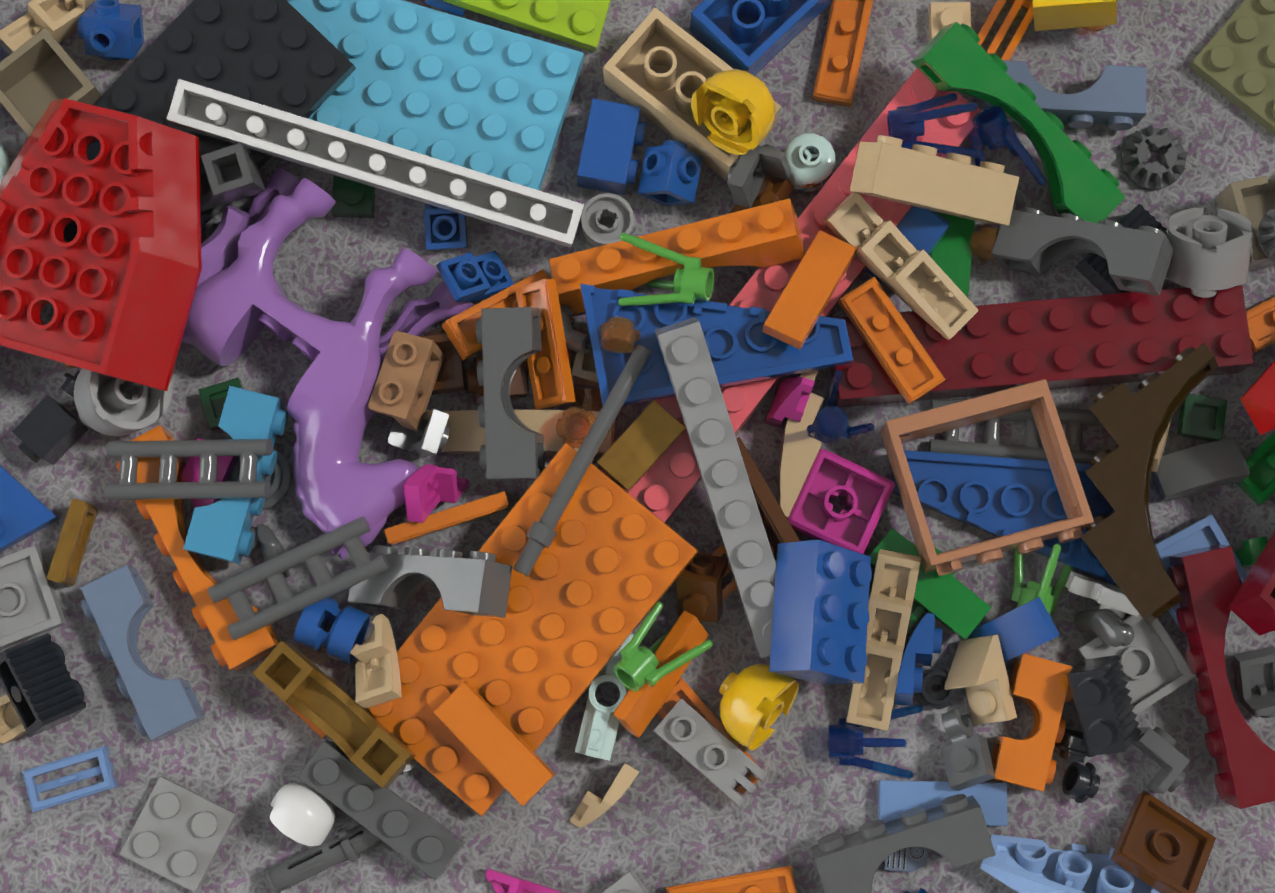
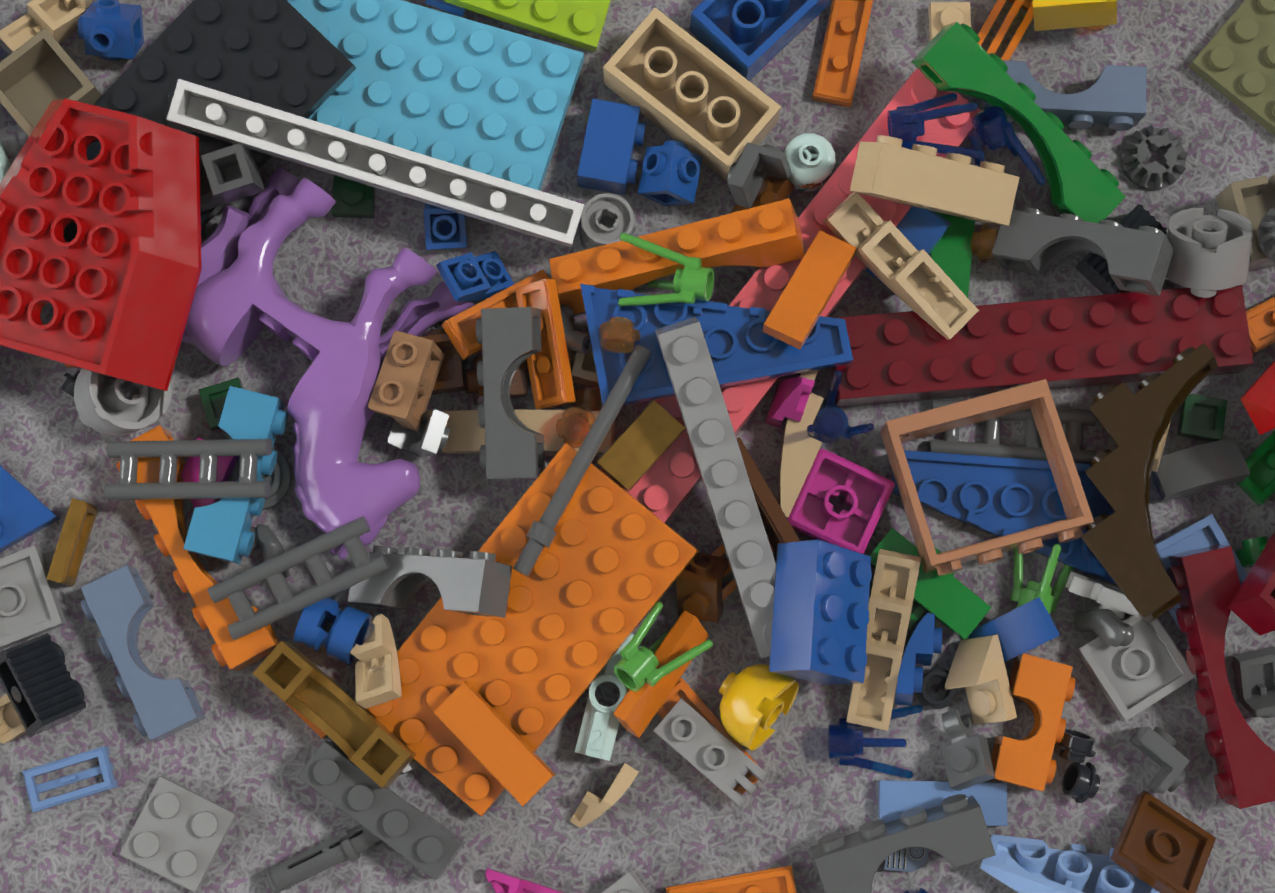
black brick [12,395,88,465] -> none
white hair [270,782,335,846] -> none
orange tile [384,491,510,545] -> none
dark pink slope [403,464,469,523] -> none
yellow cylinder [691,69,776,155] -> none
orange tile [838,277,946,405] -> none
black brick [1066,655,1142,756] -> none

